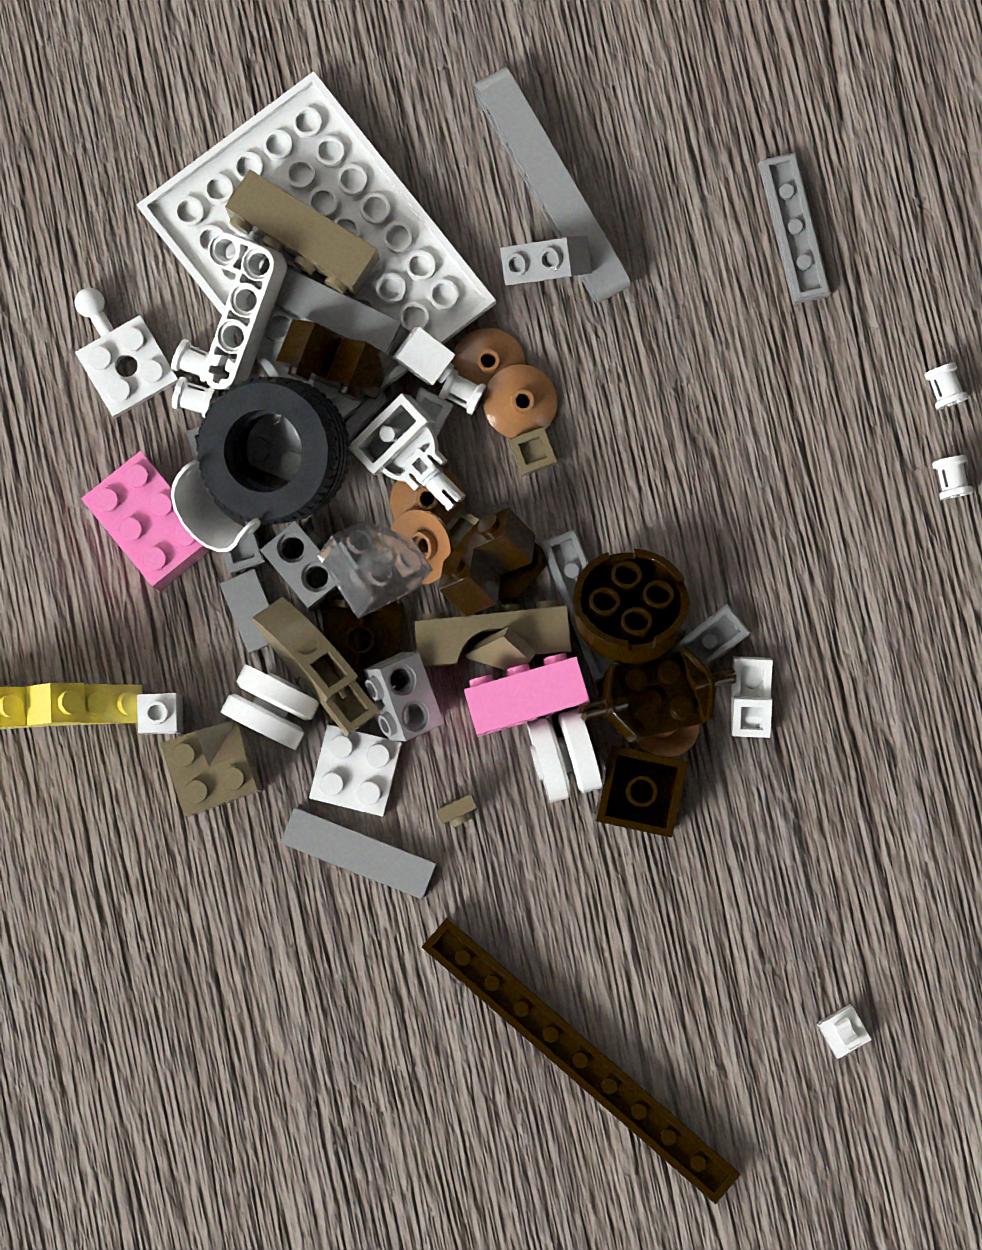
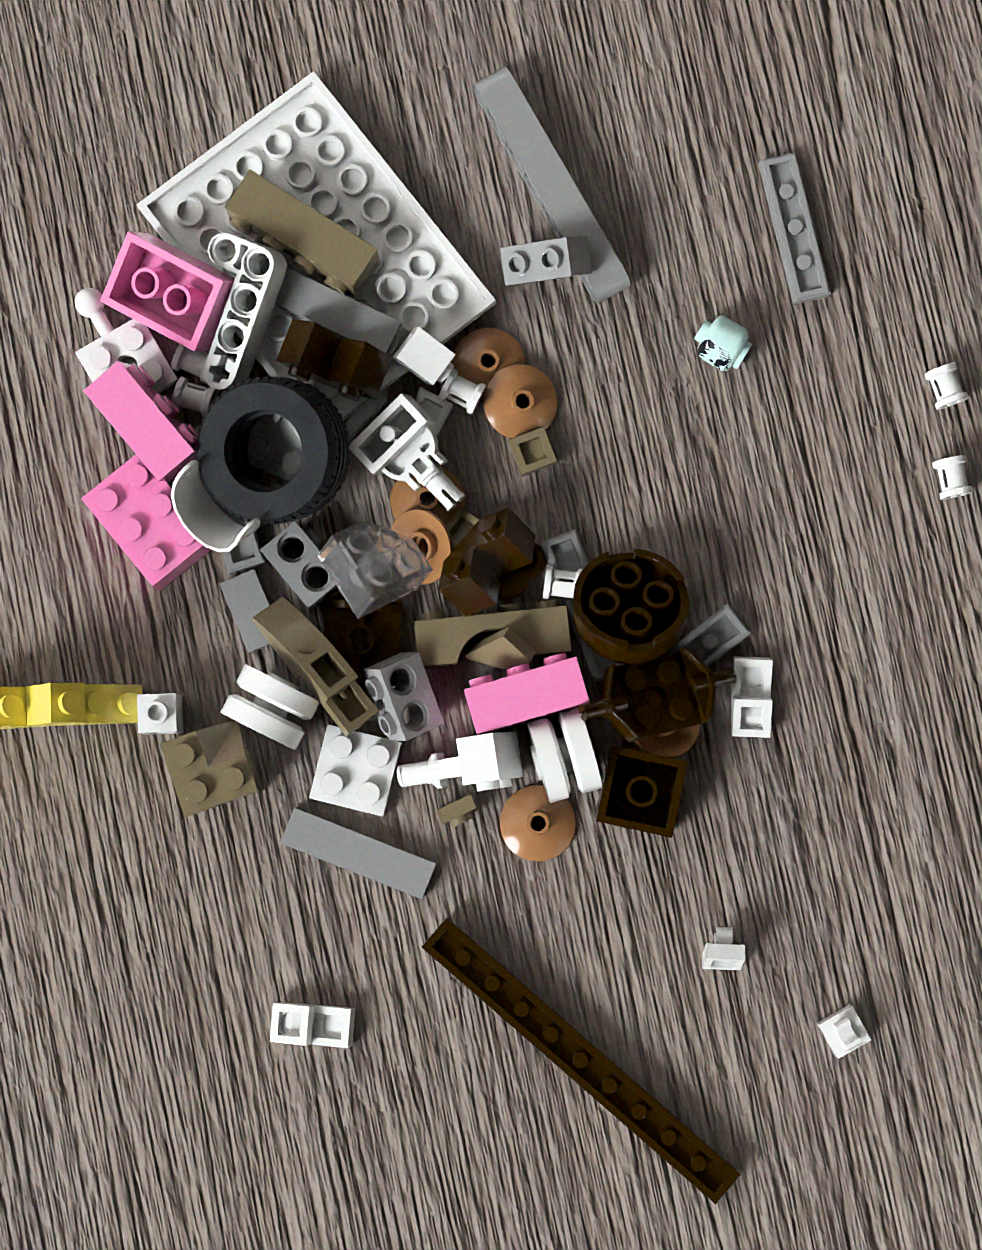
none -> bright pink brick [83,360,199,482]
none -> bright pink brick [100,231,235,352]
none -> white slope [270,1002,355,1048]
none -> white brick [397,732,523,791]
none -> medium nougat dish [500,785,576,861]
none -> white bush [543,565,583,599]
none -> light aqua head [694,315,752,372]
none -> white tile [702,927,745,970]

